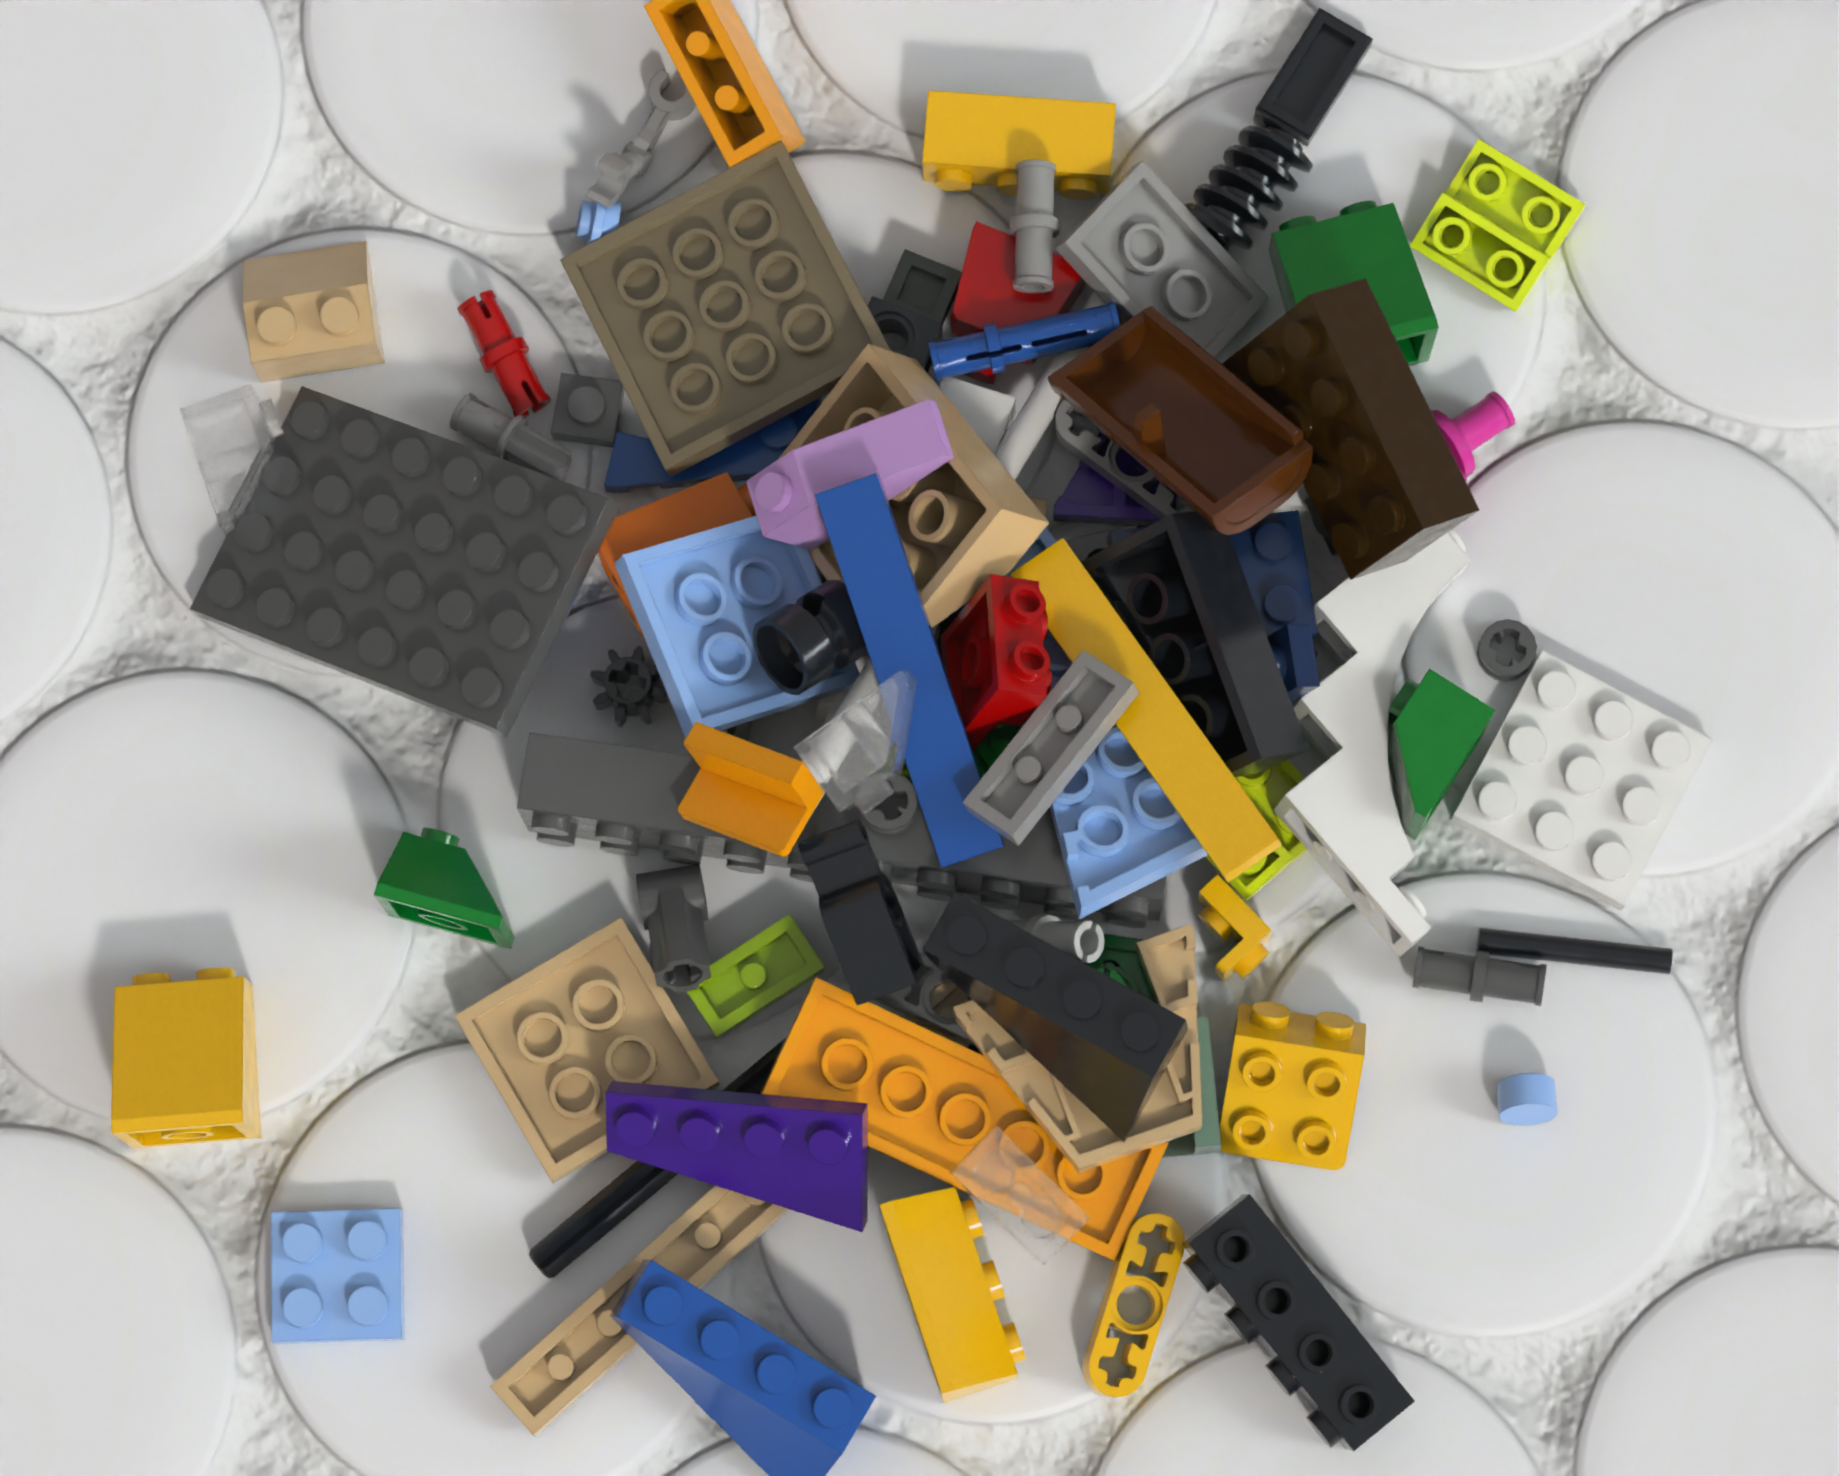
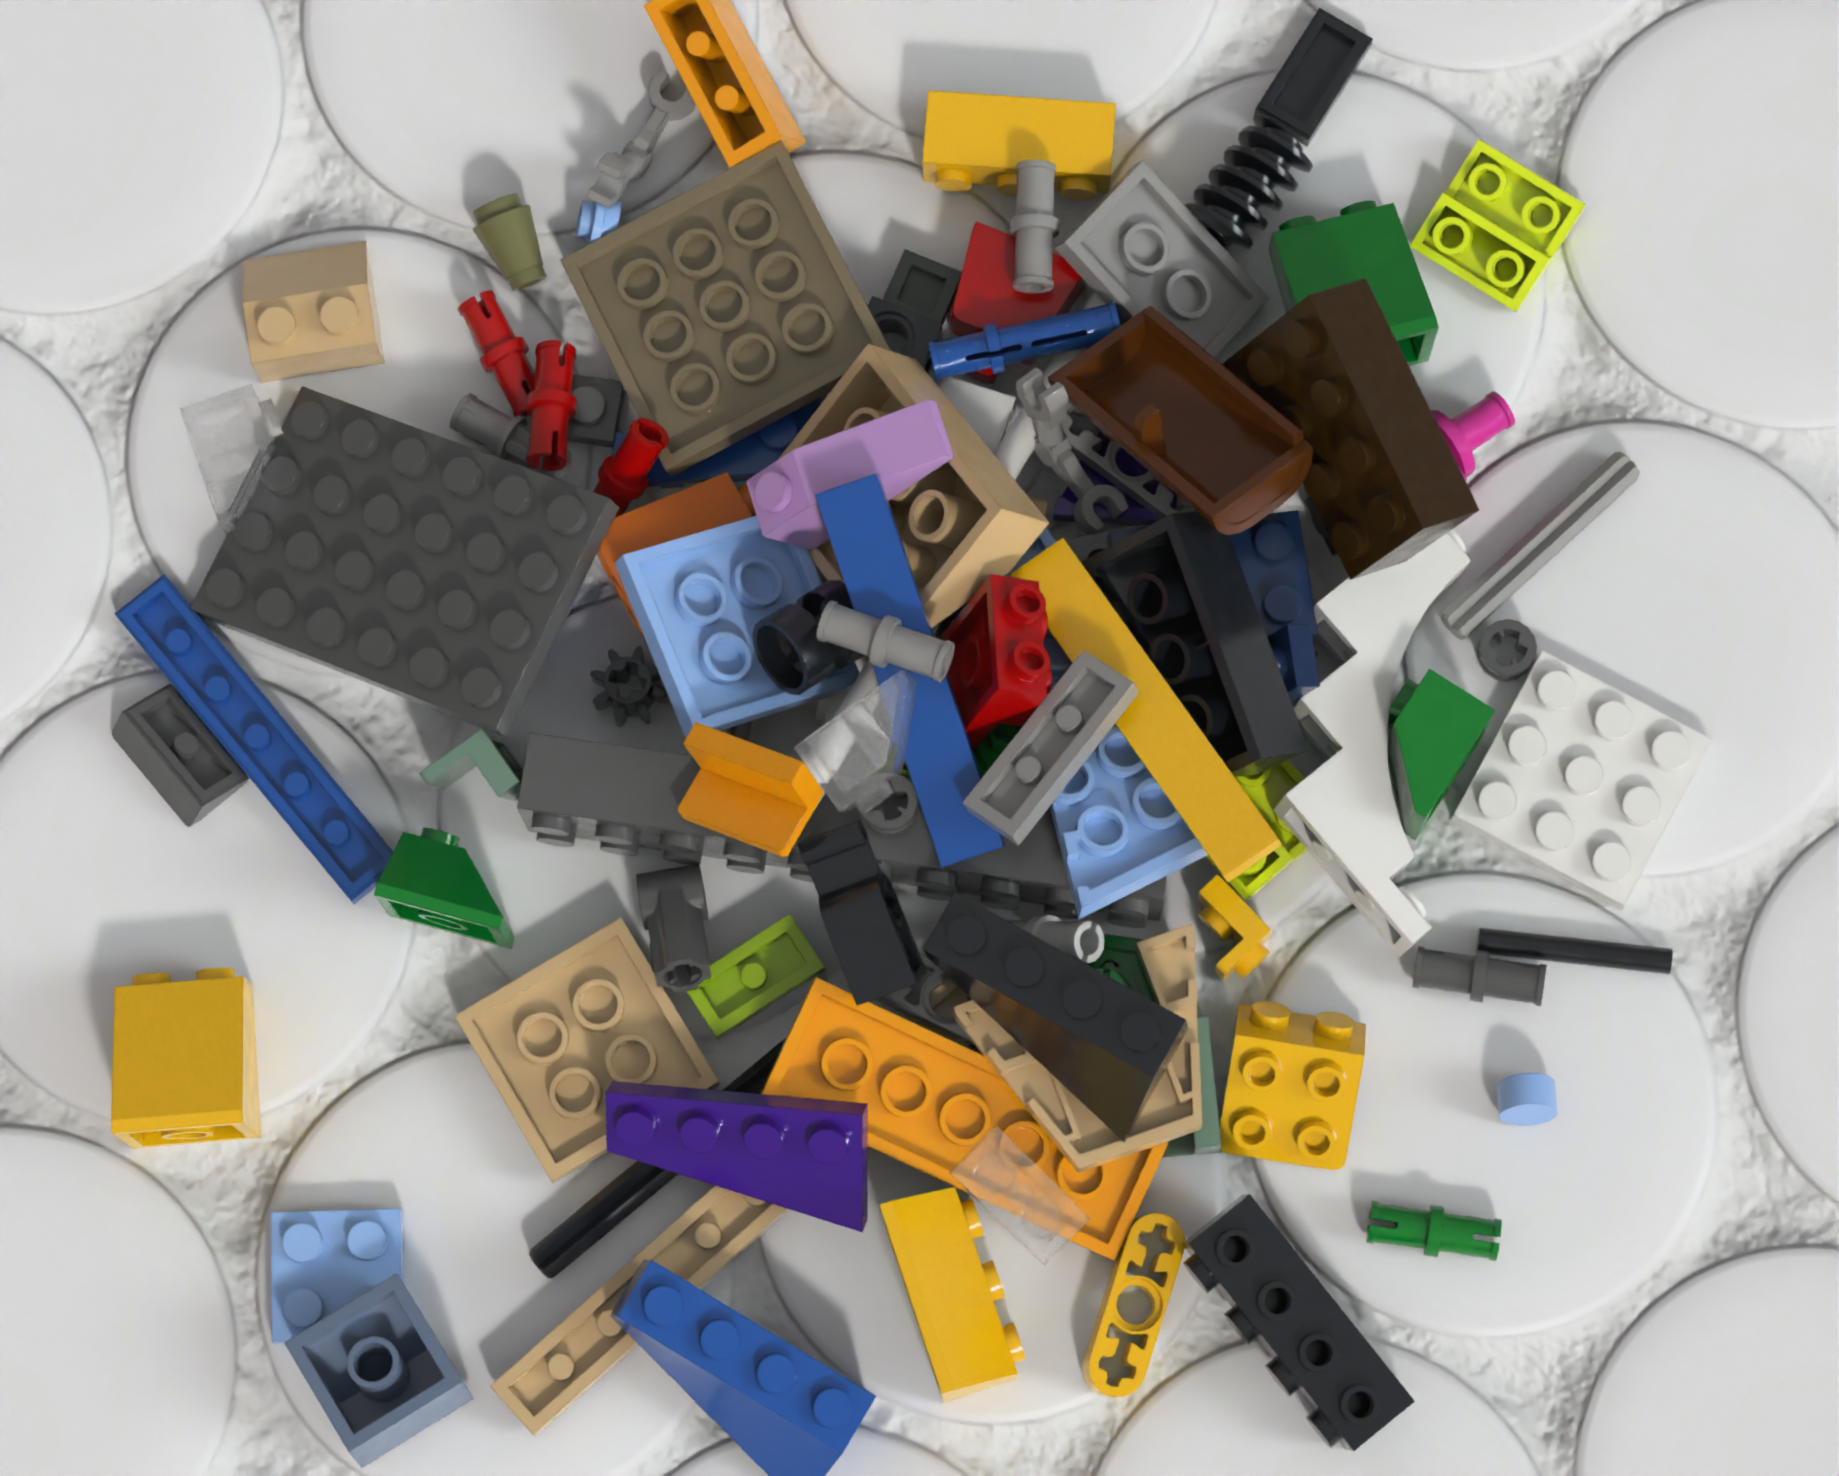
none -> dark grey slope [112,684,249,827]
none -> blue tile [115,575,393,904]
none -> sand blue slope [284,1274,474,1468]
none -> sand green panel [419,728,523,801]
none -> olive cone [472,193,547,292]
none -> red pin [526,340,577,471]
none -> red pin [593,418,669,517]
none -> light grey pin [816,600,955,683]
none -> light grey piece [1016,368,1128,535]
none -> green pin [1366,1201,1502,1261]
none -> light grey axle [1441,451,1640,640]

